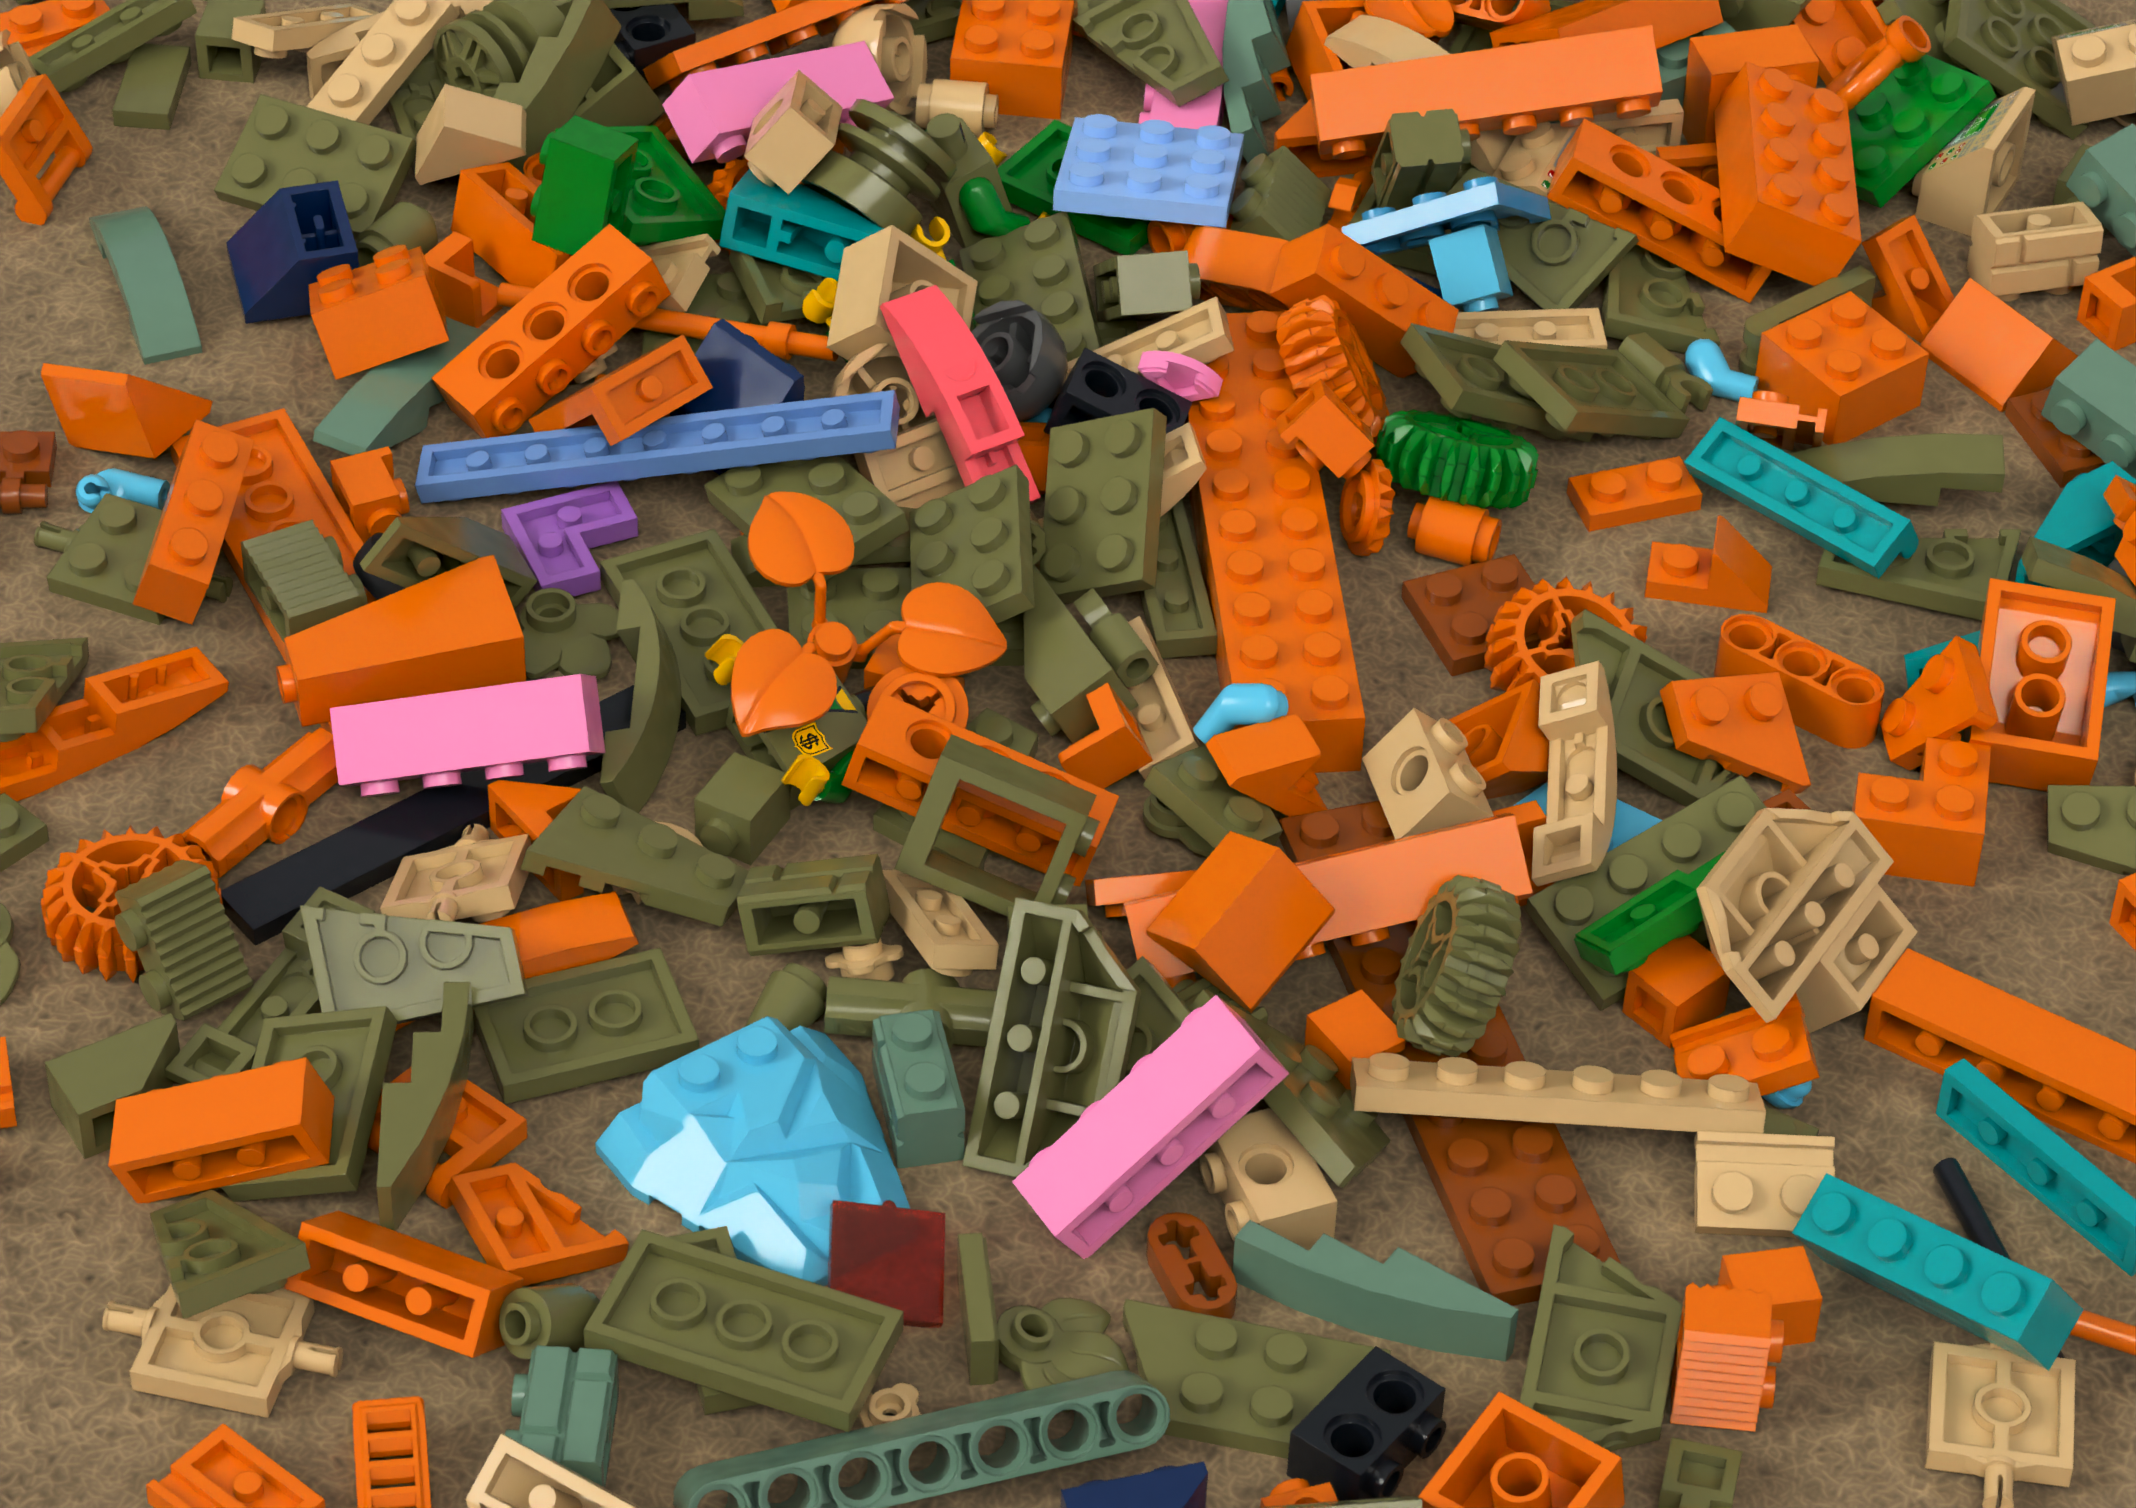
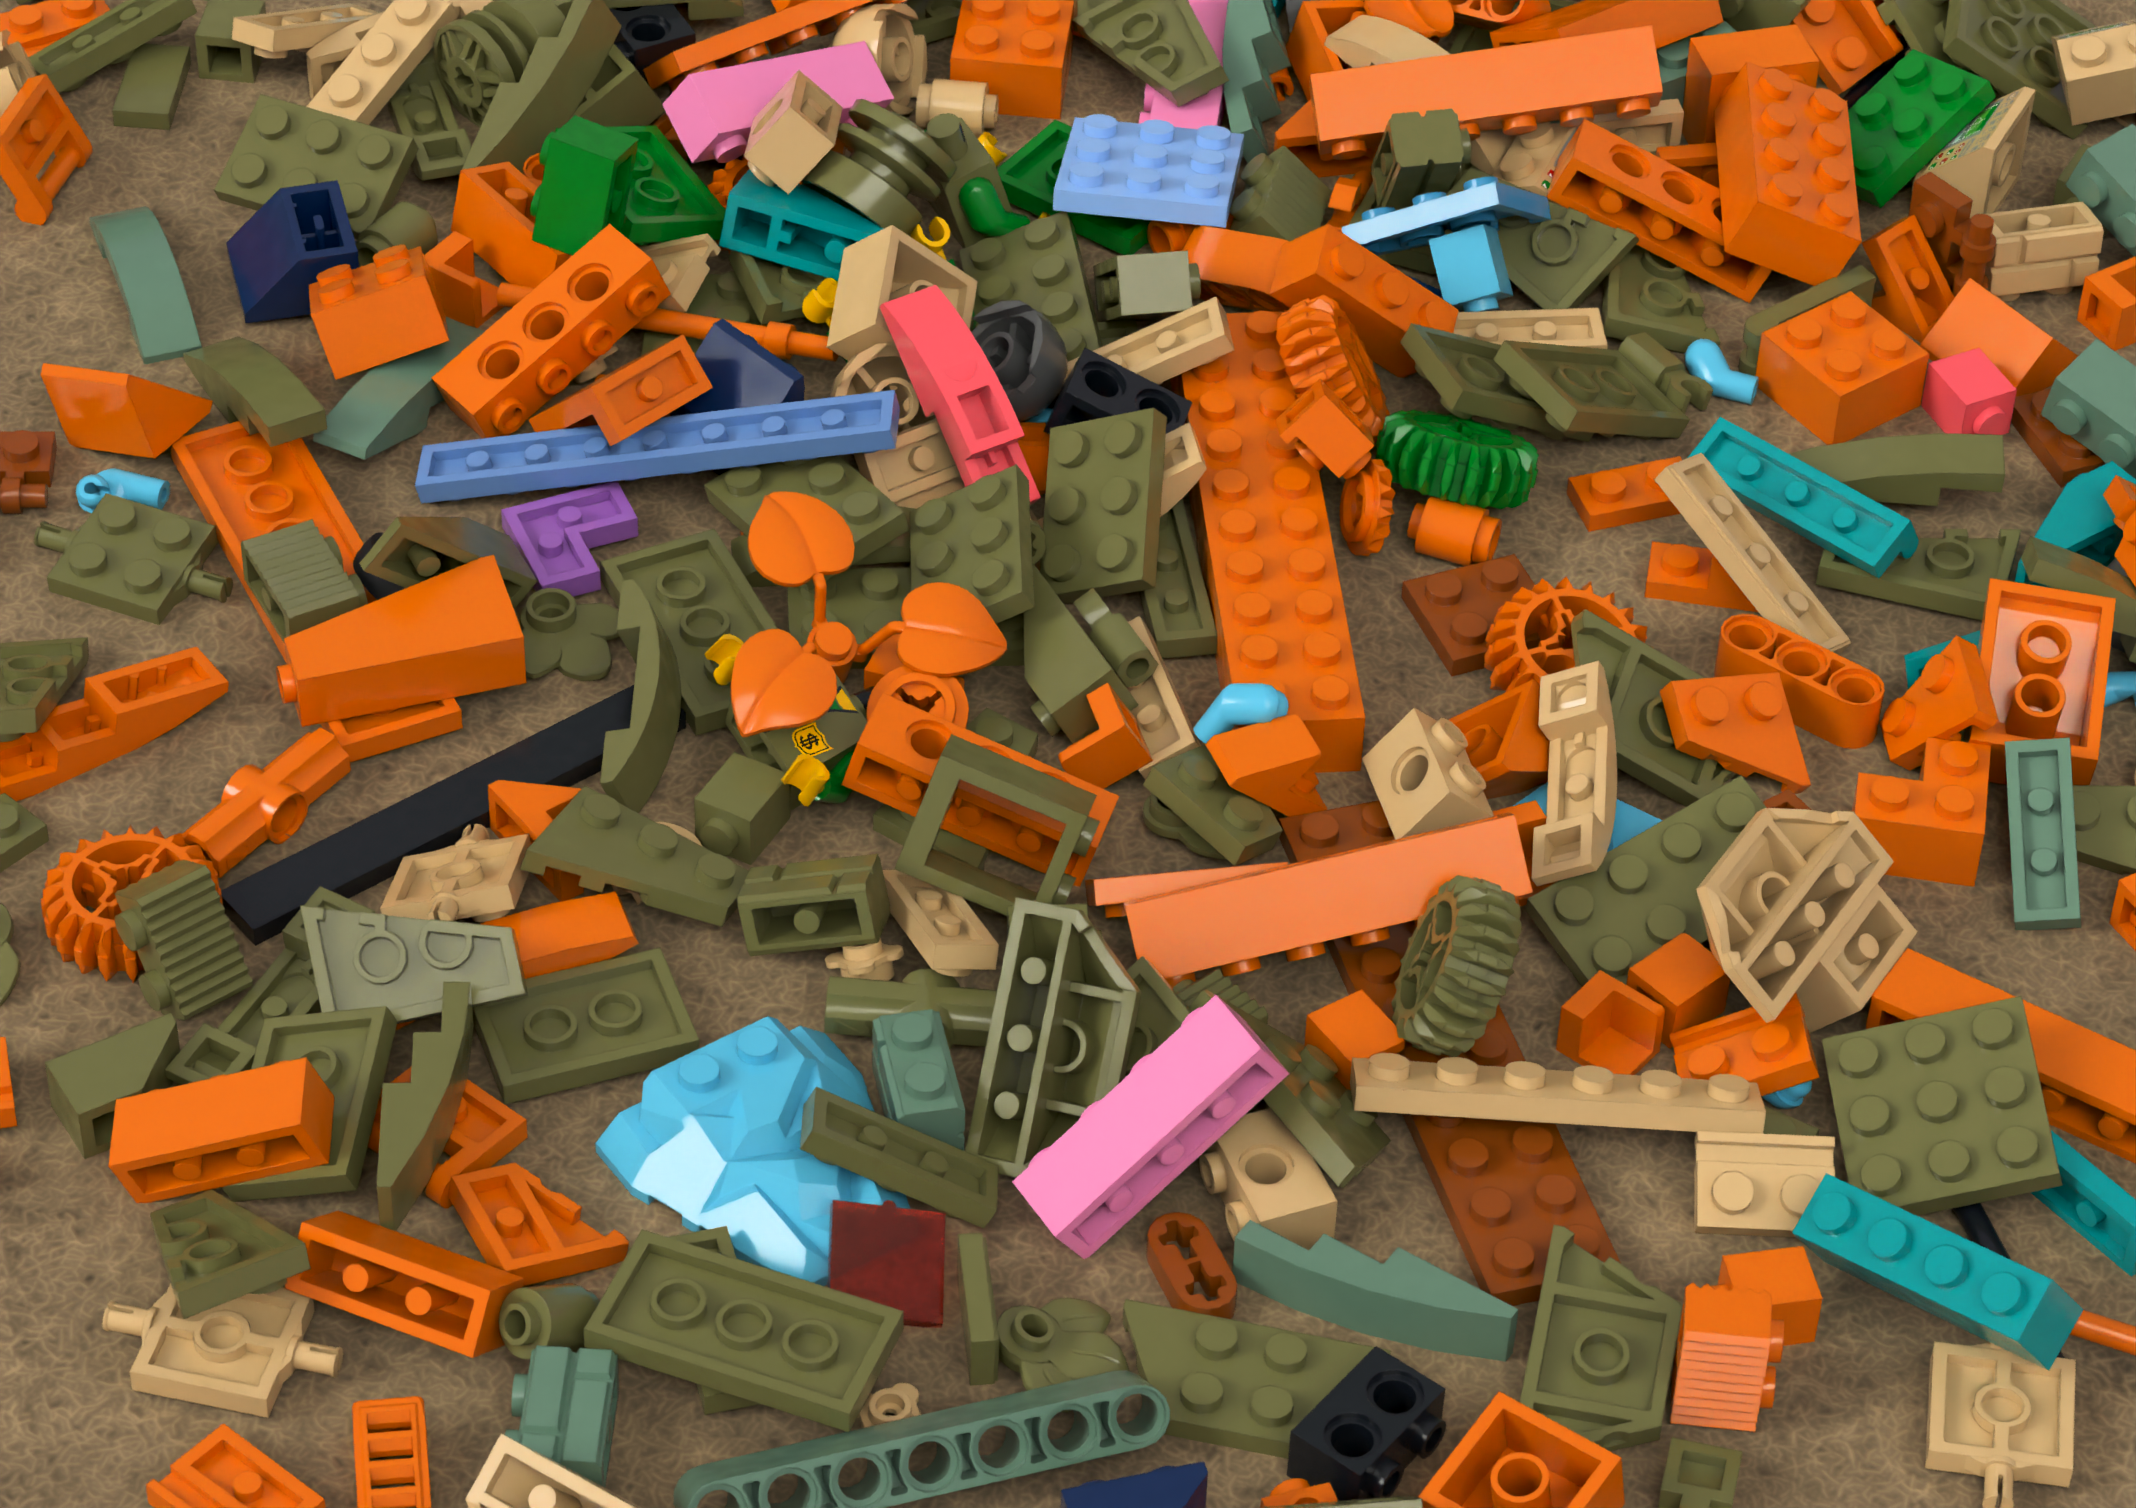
orange brick [133,419,255,625] -> none
orange brick [330,446,410,544] -> none
bright pink brick [330,674,605,797] -> none
tan slope [415,84,526,185] -> none
olive cone [745,963,827,1031] -> none
bright pink tile [1138,351,1223,402] -> none
orange slope [1146,831,1335,1013] -> none
green hinge [1574,850,1727,976] -> none
orange plate [1736,391,1827,450] -> none
orange piece [1825,15,1931,112] -> none
none -> olive slope [183,336,327,447]
none -> olive plate [800,1087,999,1229]
none -> orange panel [1556,970,1665,1075]
none -> tan tile [1654,453,1851,655]
none -> olive plate [1821,996,2063,1216]
none -> dark orange plate [1908,172,1997,298]
none -> coral brick [1921,348,2017,435]
none -> sand green plate [2005,738,2081,930]

